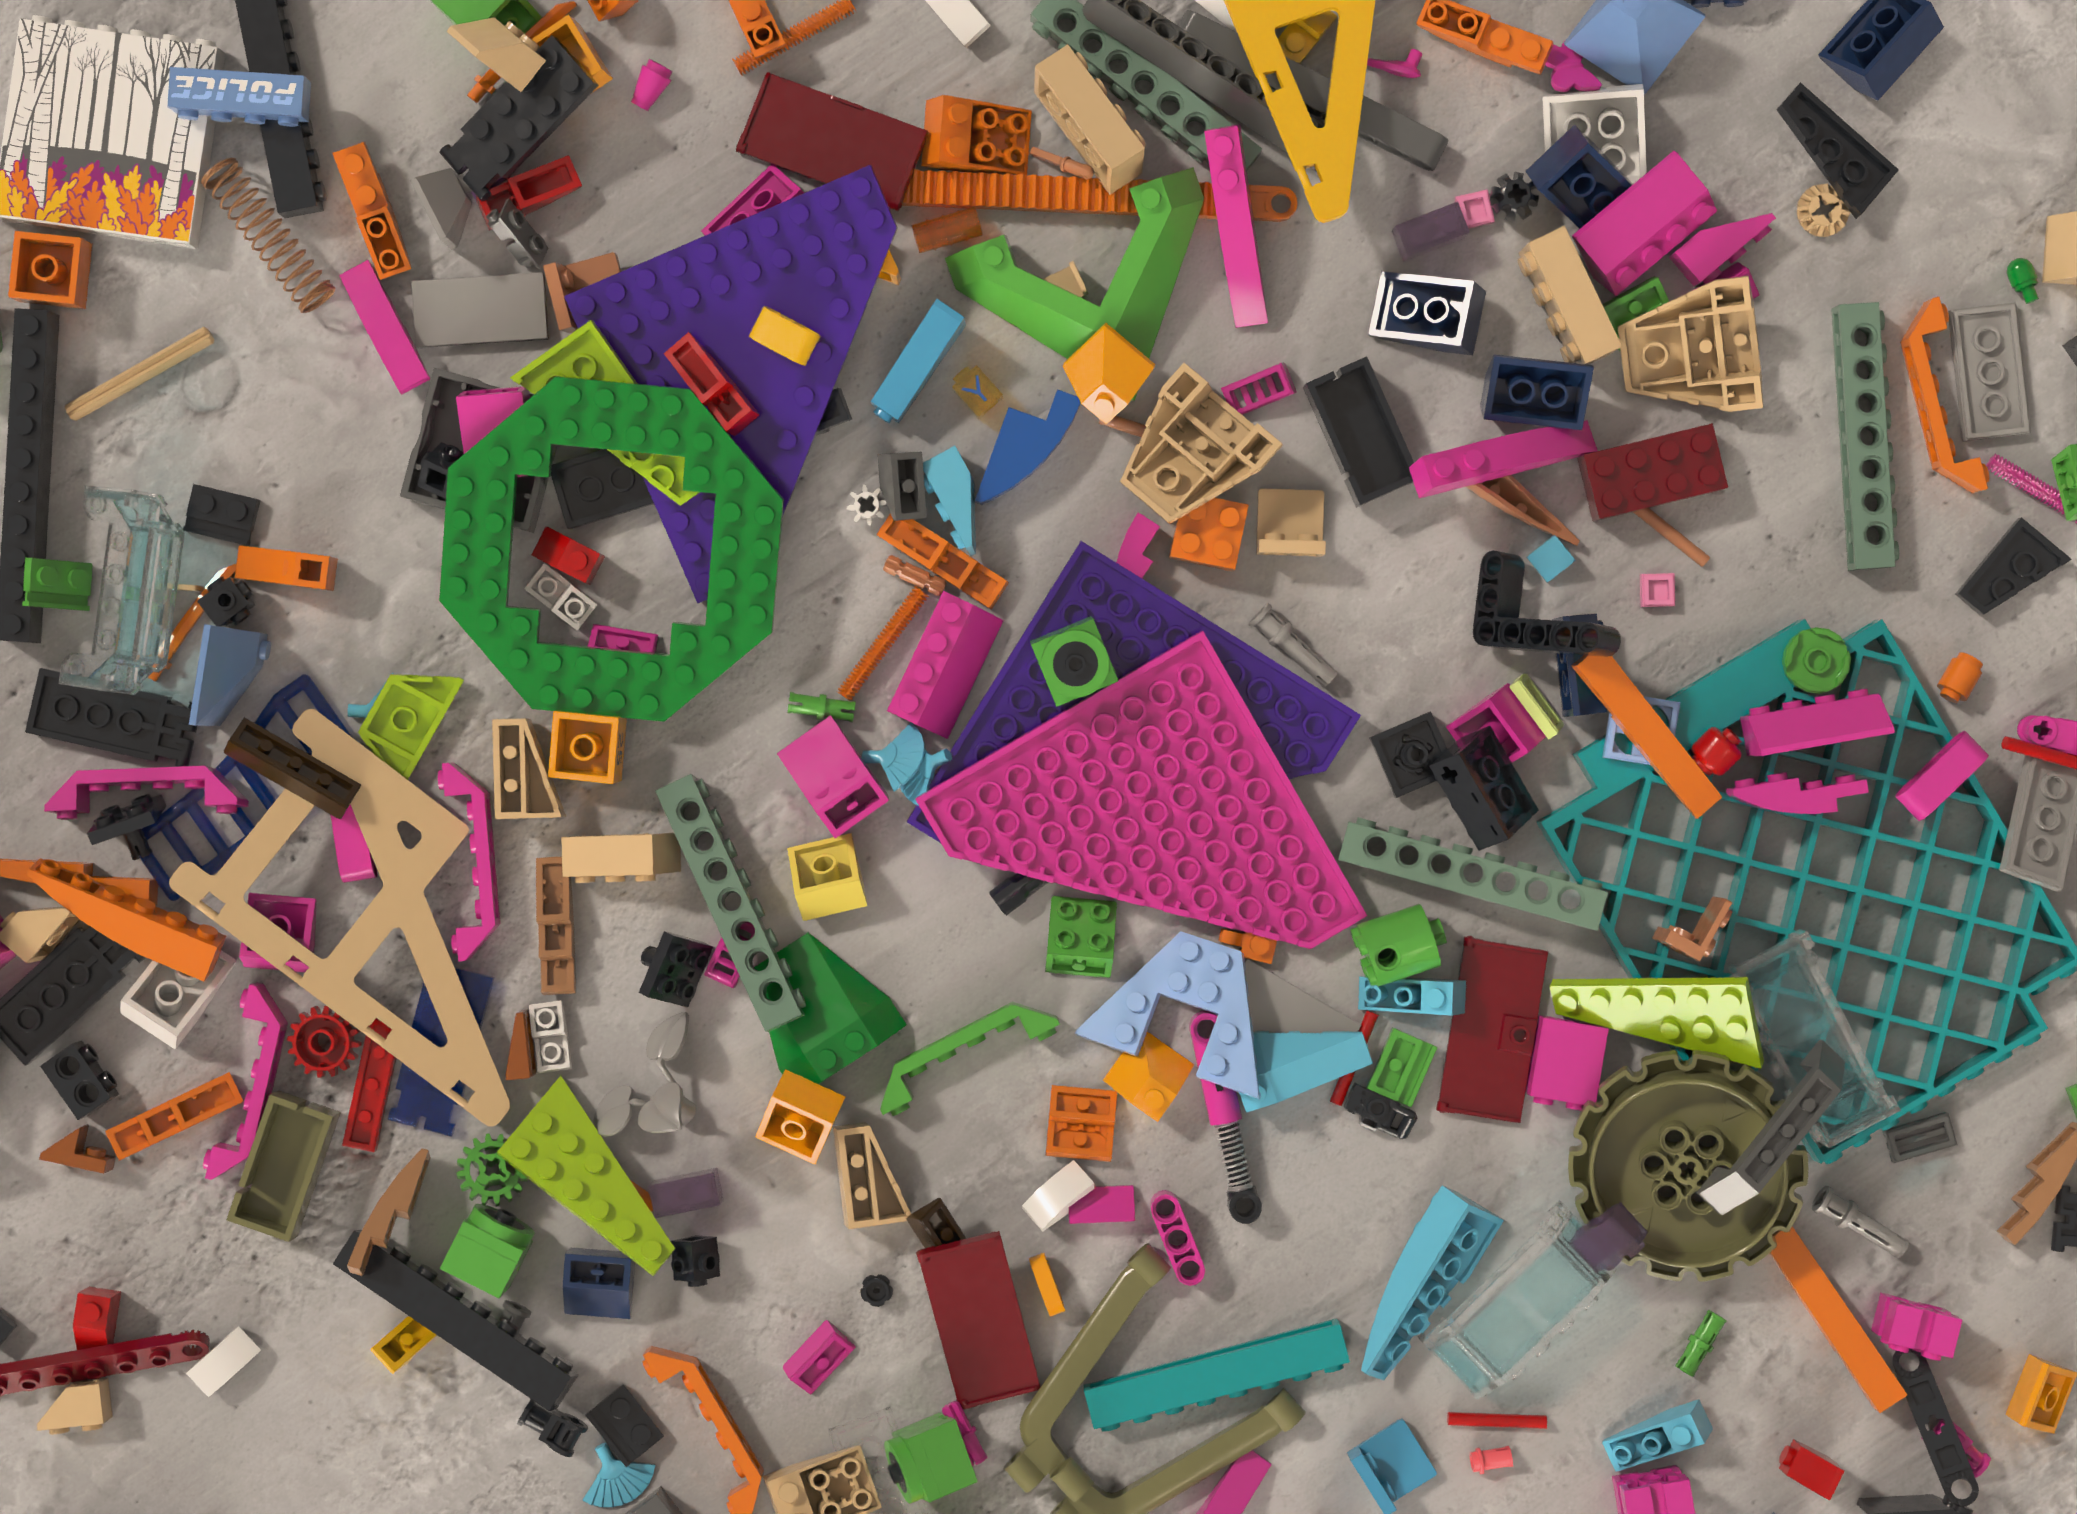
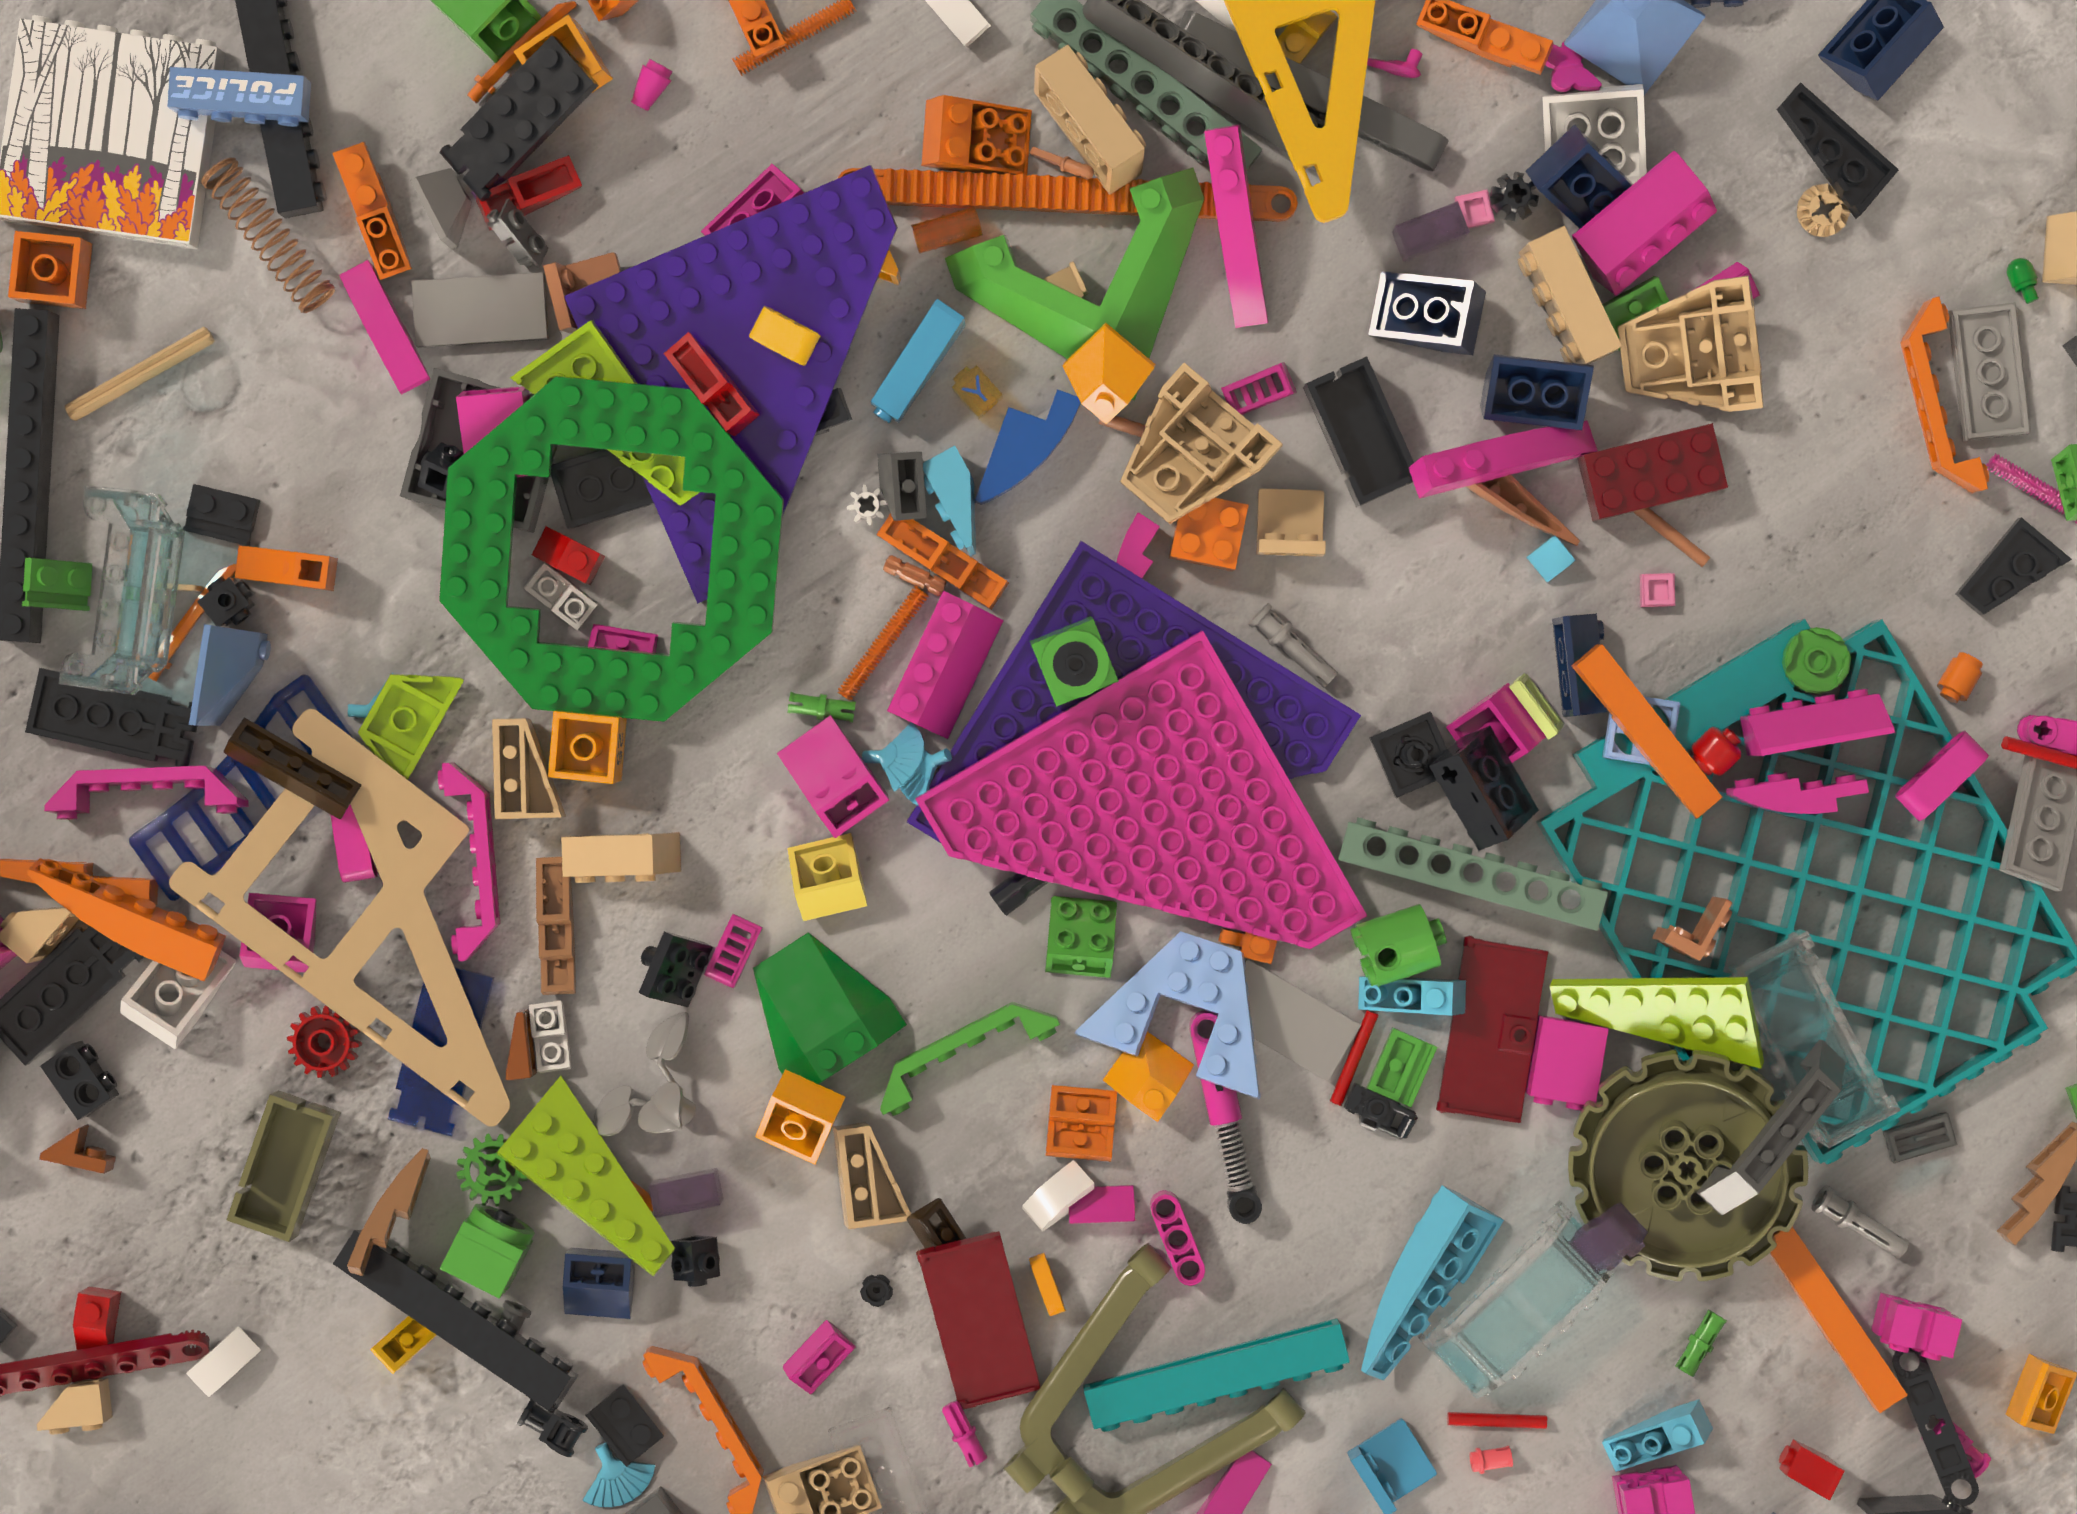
black plate [87,794,166,860] -> none
orange slope [105,1072,244,1161] -> none
dark pink slope [203,982,288,1180] -> none
red tile [342,1018,396,1152] -> none
tan slope [447,17,546,92] -> none
sand green brick [655,774,807,1032] -> none
dark red door [736,72,929,212] -> none
bright green piece [884,1413,978,1504] -> none
medium azure wedge [1239,1031,1373,1113] -> none
black beam [1473,550,1621,657] -> none
dark pink slope [1669,213,1776,287] -> none
sand green brick [1831,302,1899,571] -> none

